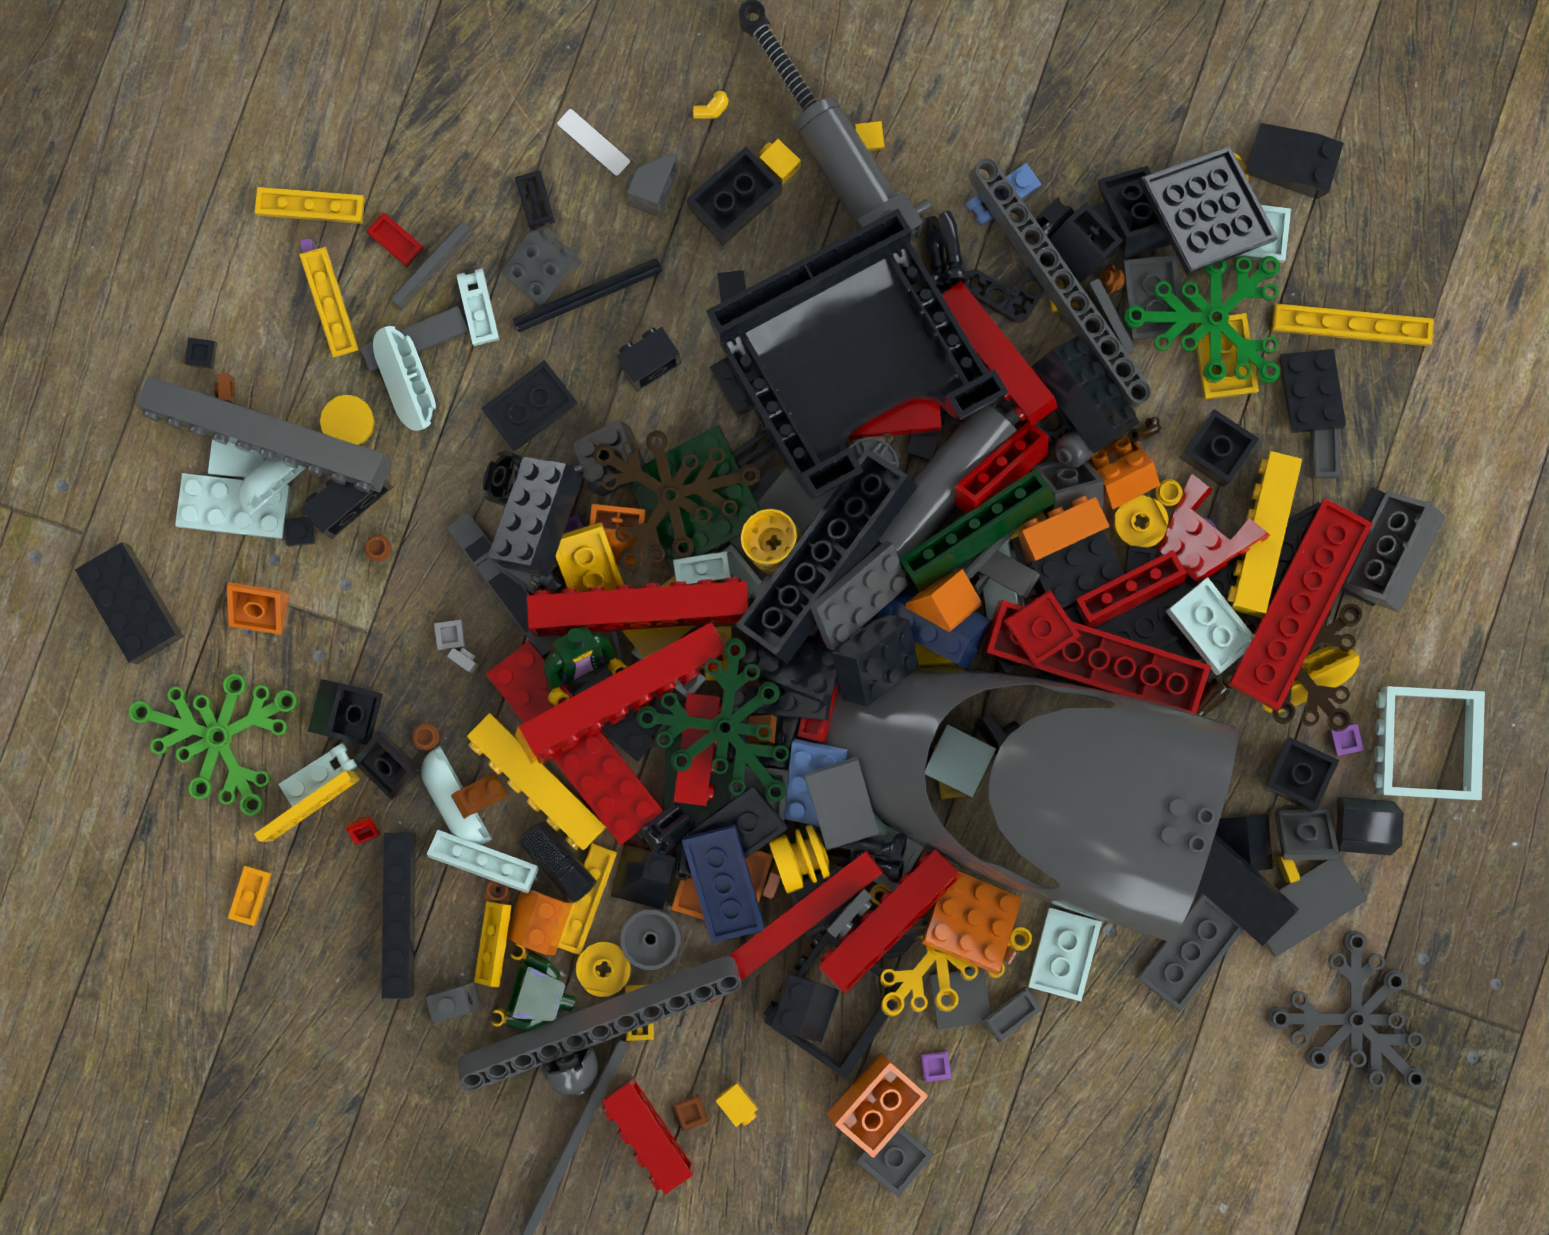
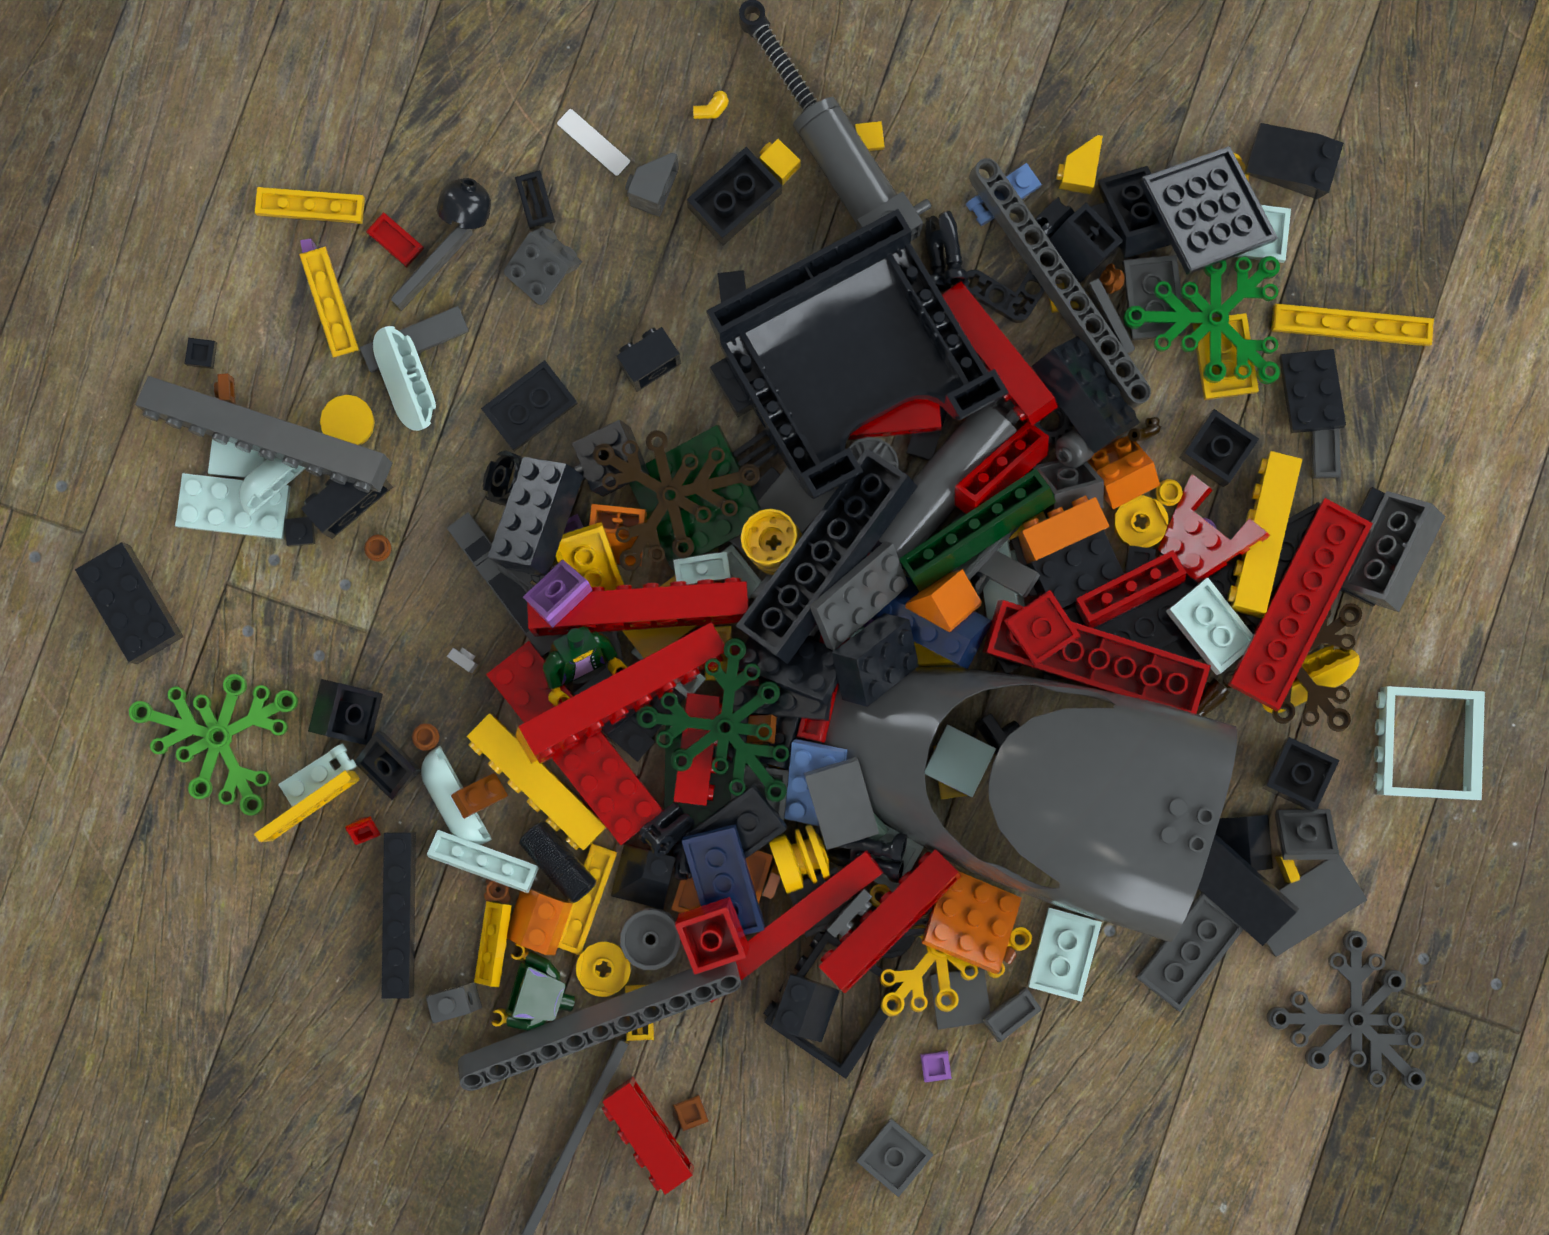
orange slope [227,582,290,635] -> none
light orange plate [228,865,272,926] -> none
light grey plate [434,620,466,651] -> none
light aqua plate [457,268,500,346] -> none
black axle [513,258,662,332] -> none
dark grey cylinder [541,1047,598,1096] -> none
yellow brick [716,1081,758,1127] -> none
orange slope [827,1052,928,1158] -> none
medium lavender tile [1329,724,1364,756] -> none
black slope [1336,797,1404,856] -> none
none -> black cylinder [436,178,491,229]
none -> medium lavender slope [523,559,592,628]
none -> red brick [675,897,749,975]
none -> yellow slope [1056,135,1103,194]

